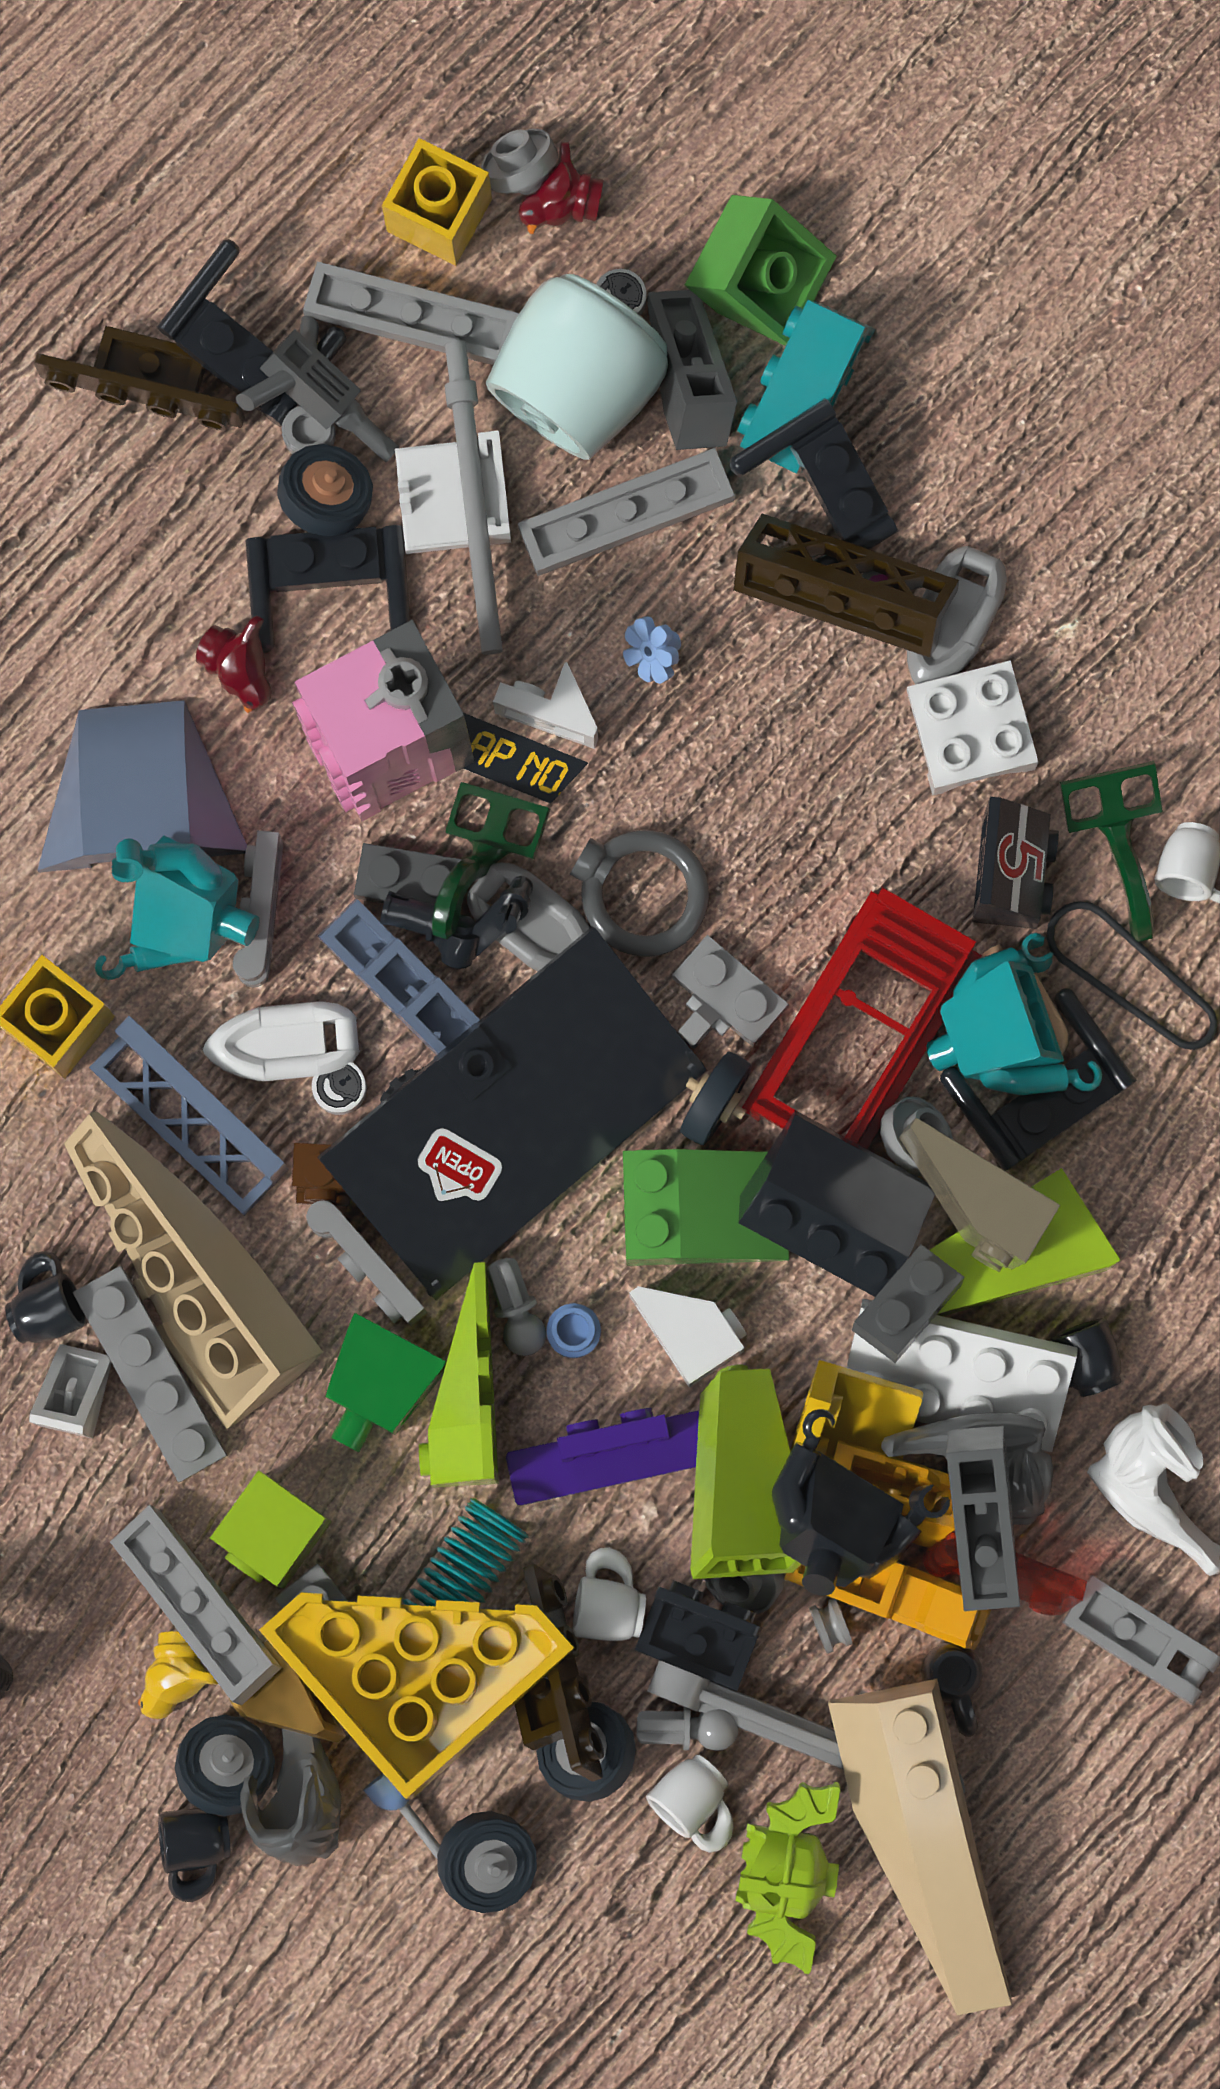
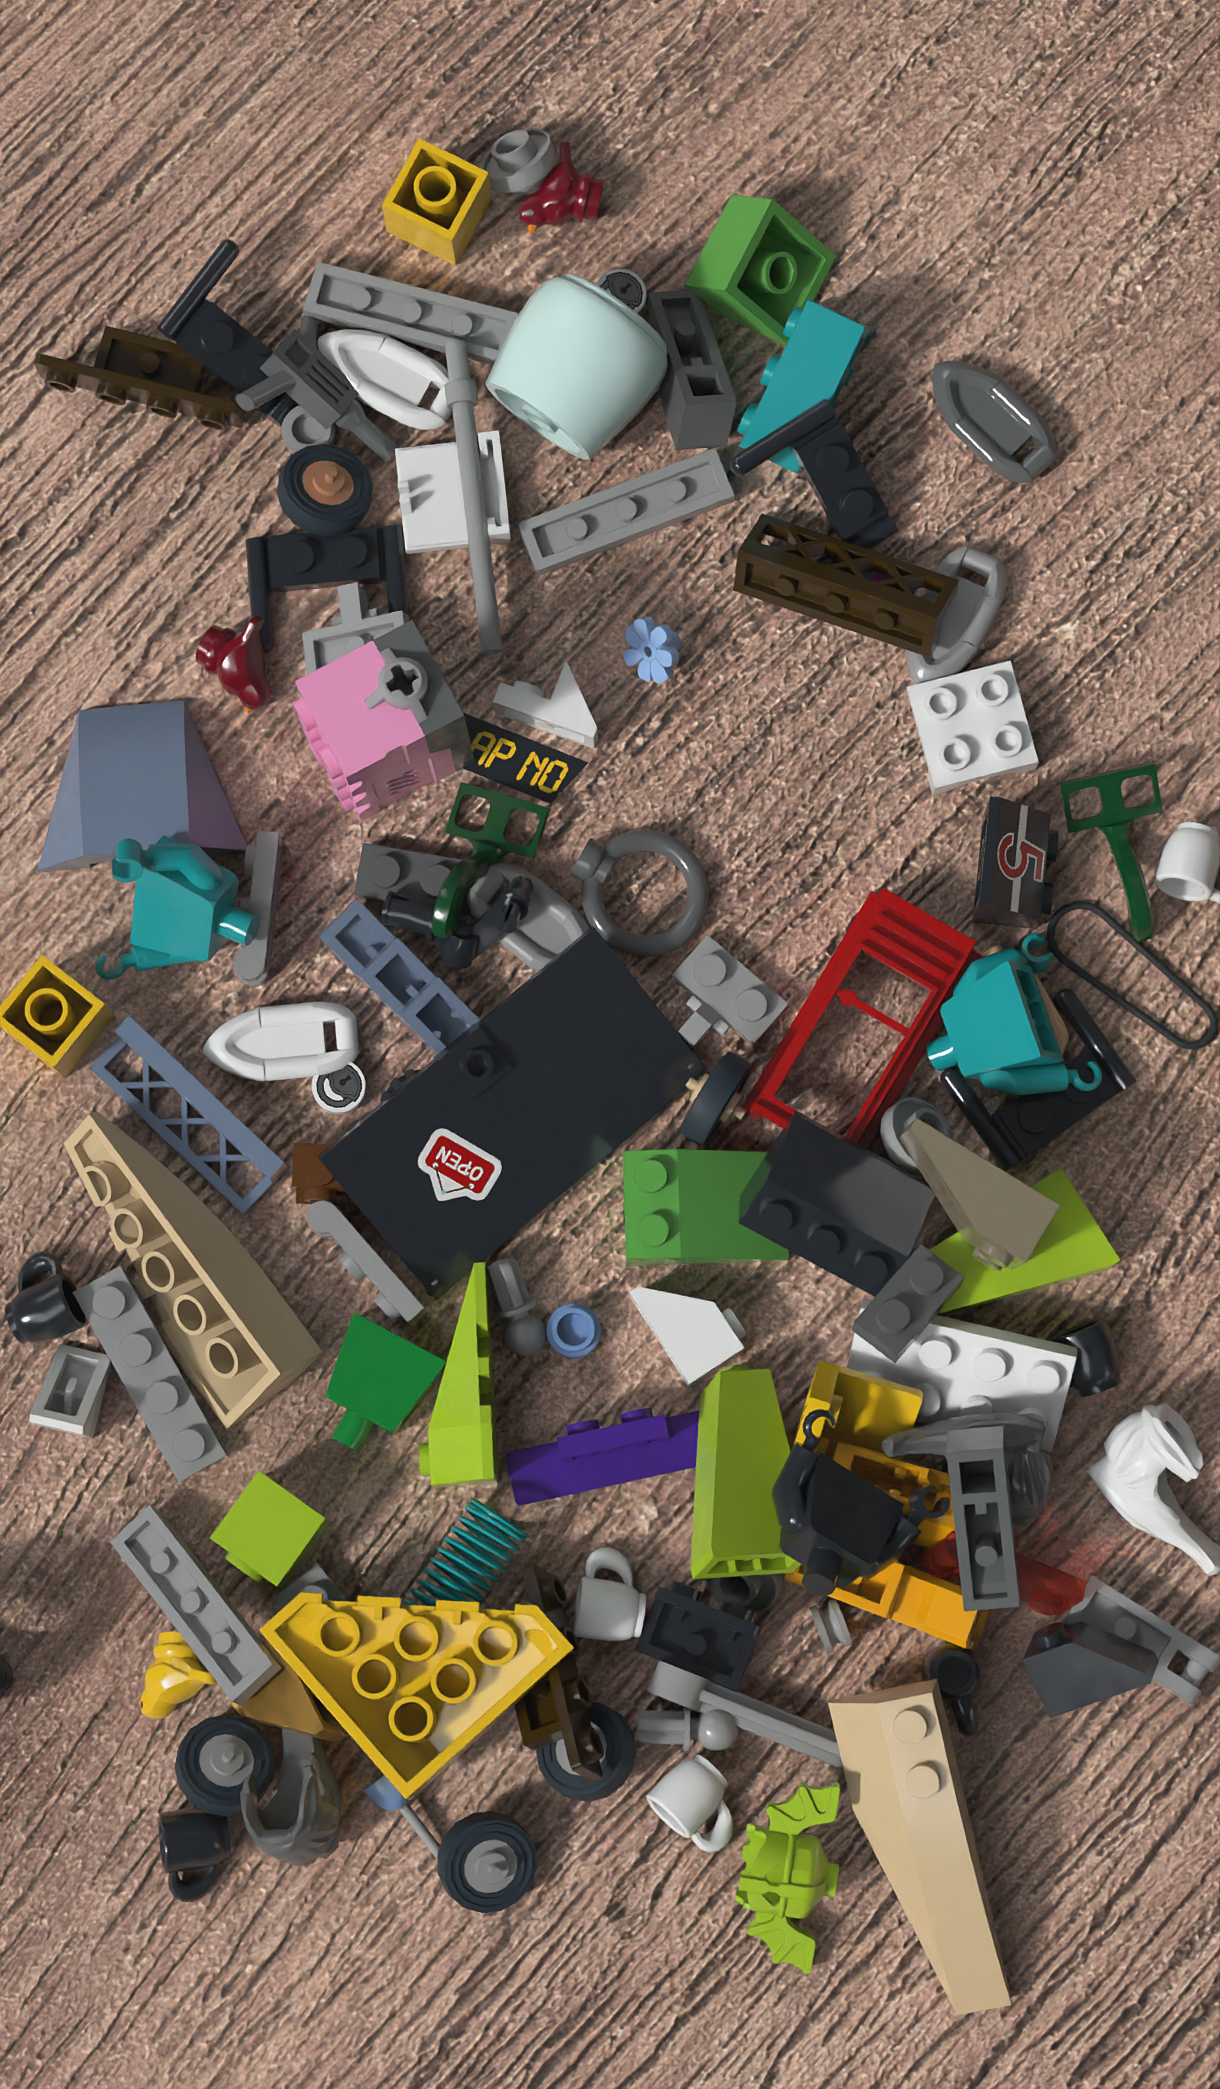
none -> light grey hinge [302,582,409,675]
none -> white piece [317,329,453,430]
none -> dark grey piece [932,361,1058,483]
none -> black slope [1022,1621,1159,1718]

